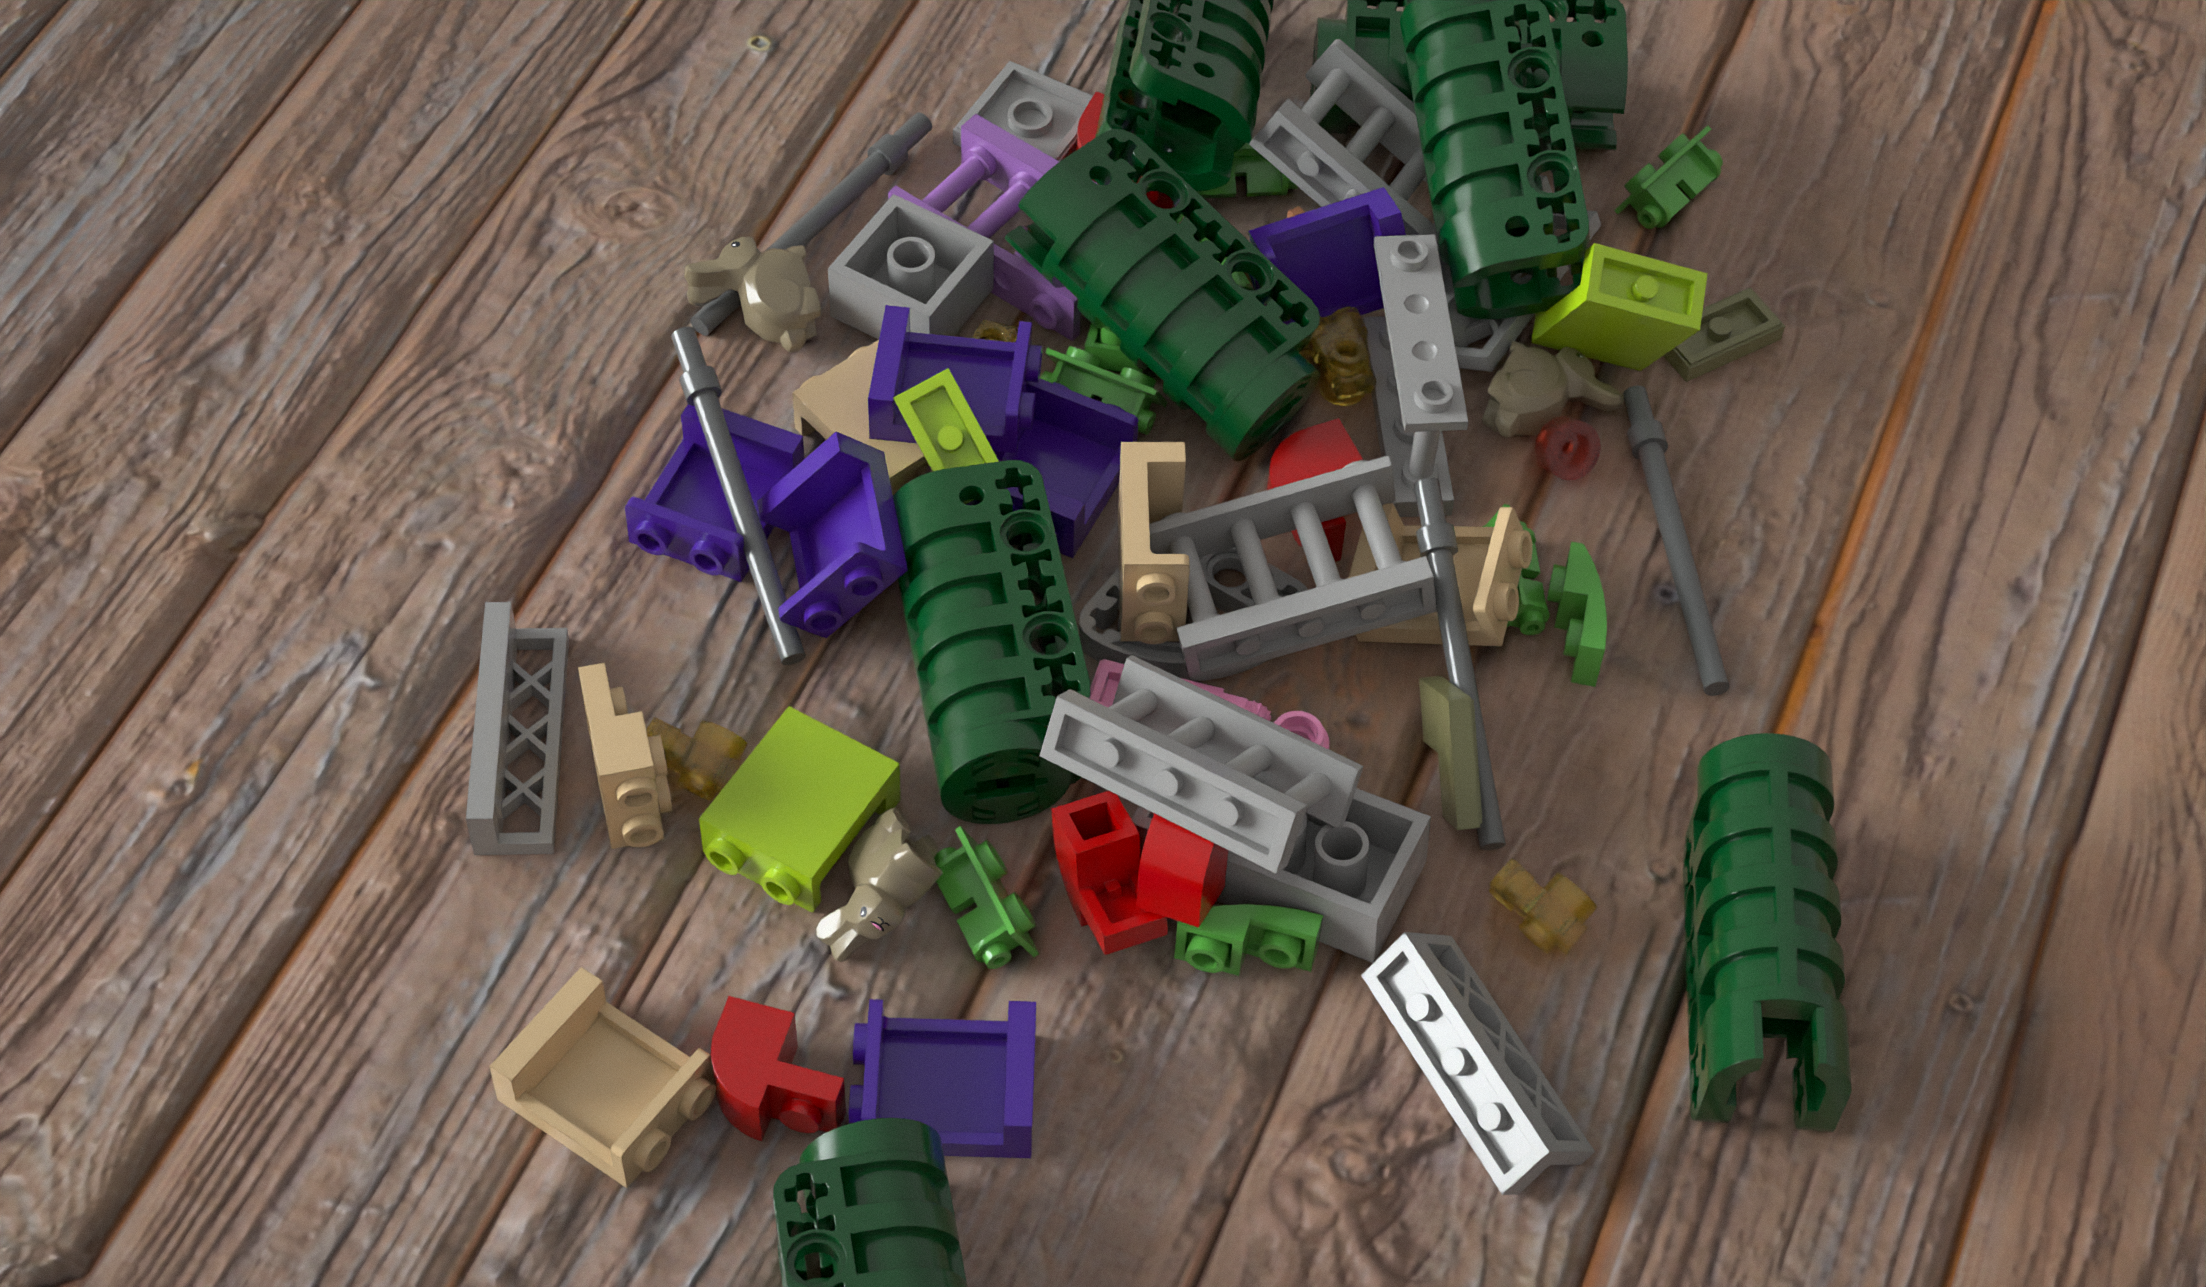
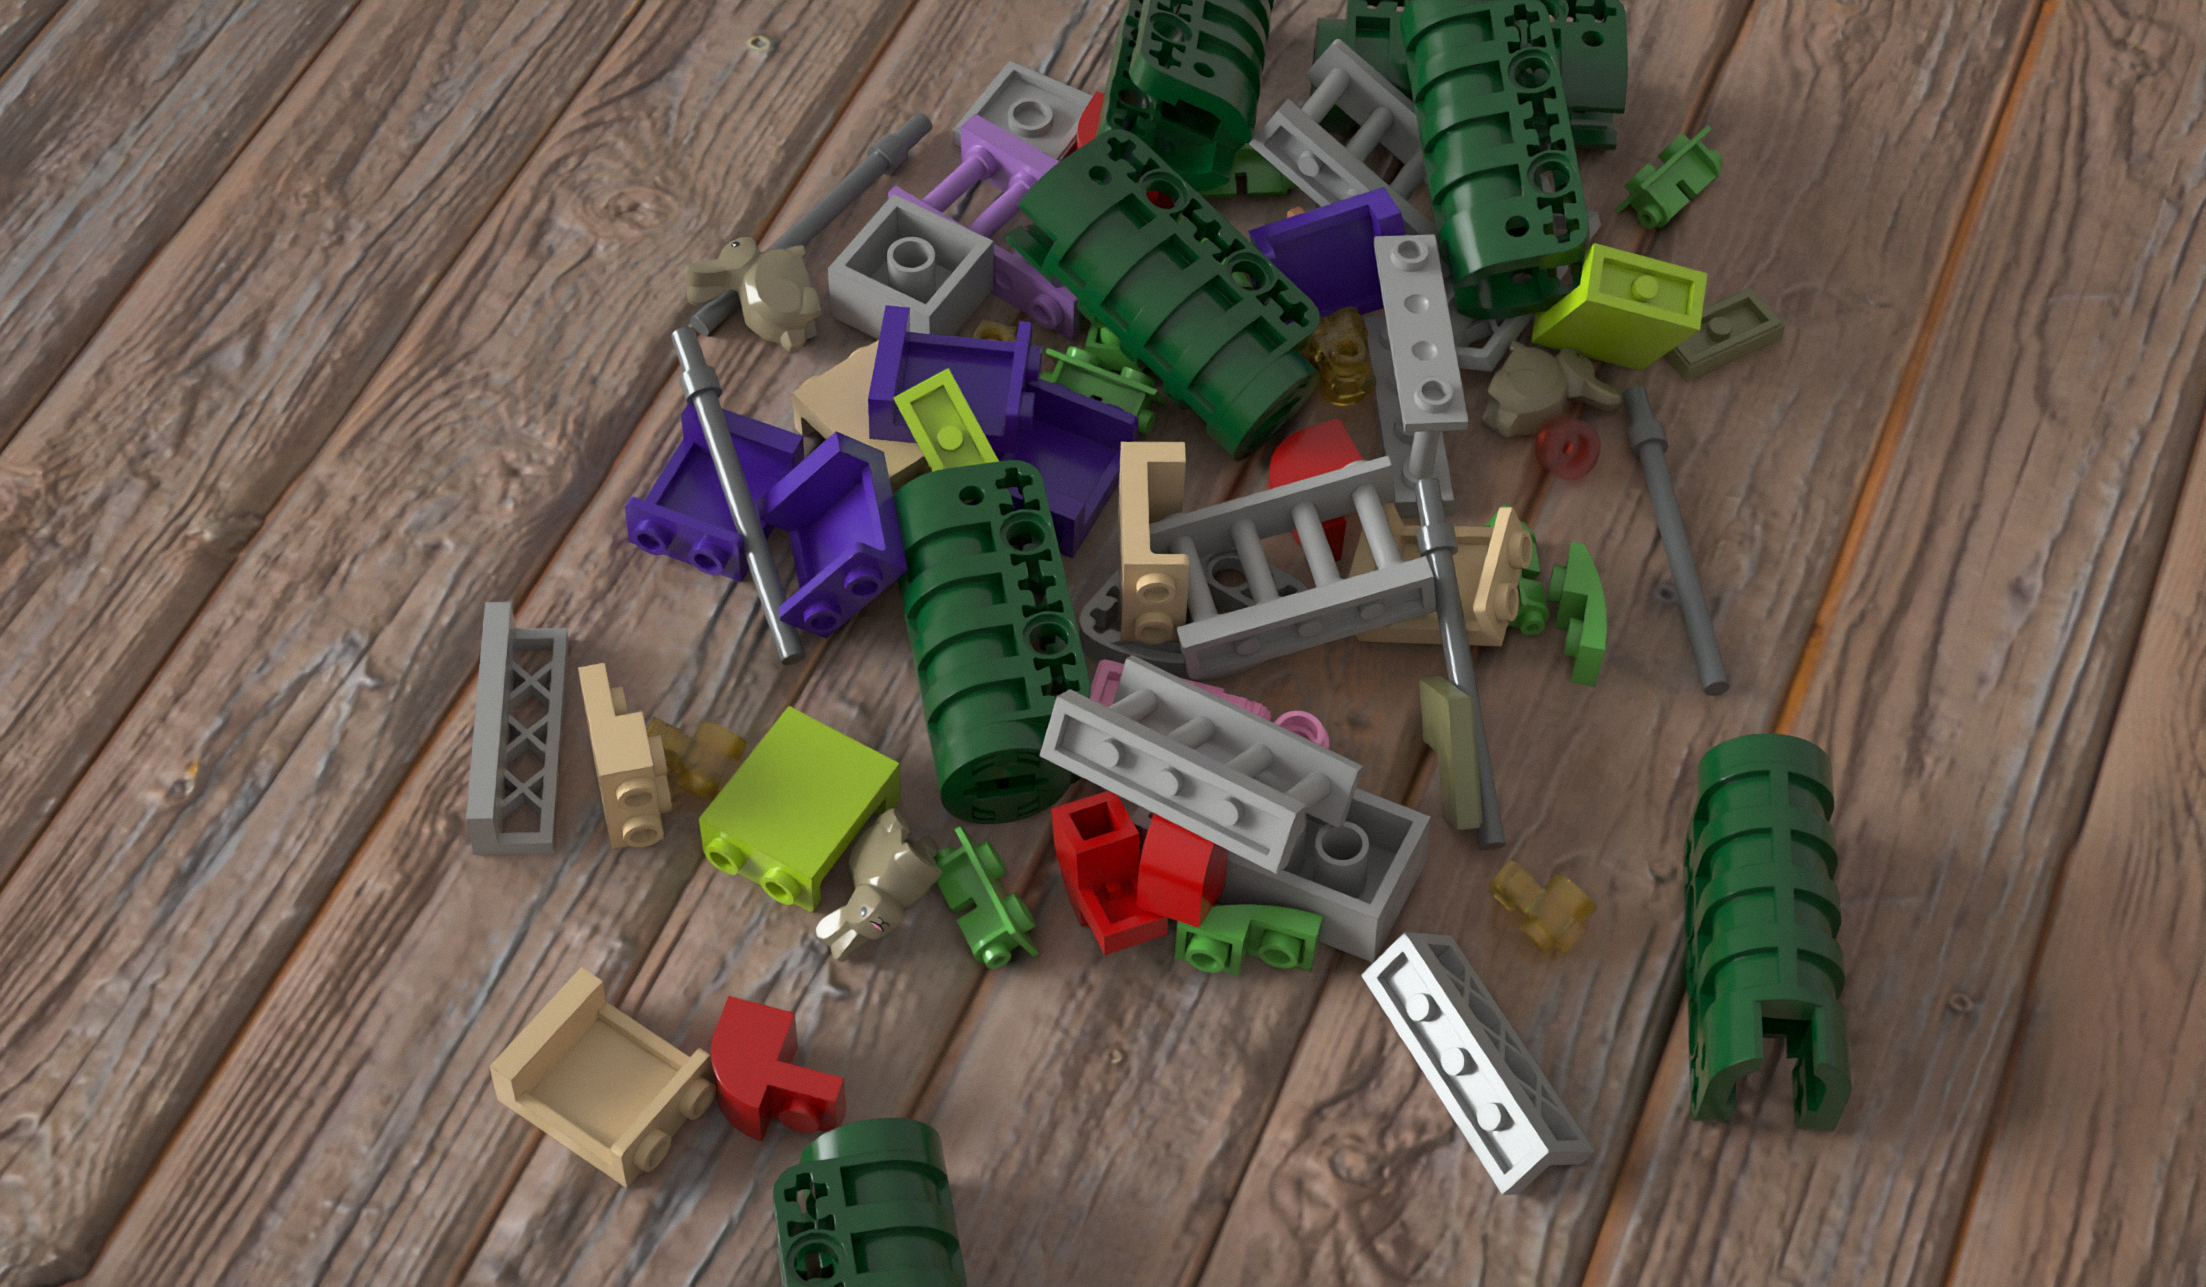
dark purple panel [849,999,1036,1159] -> none

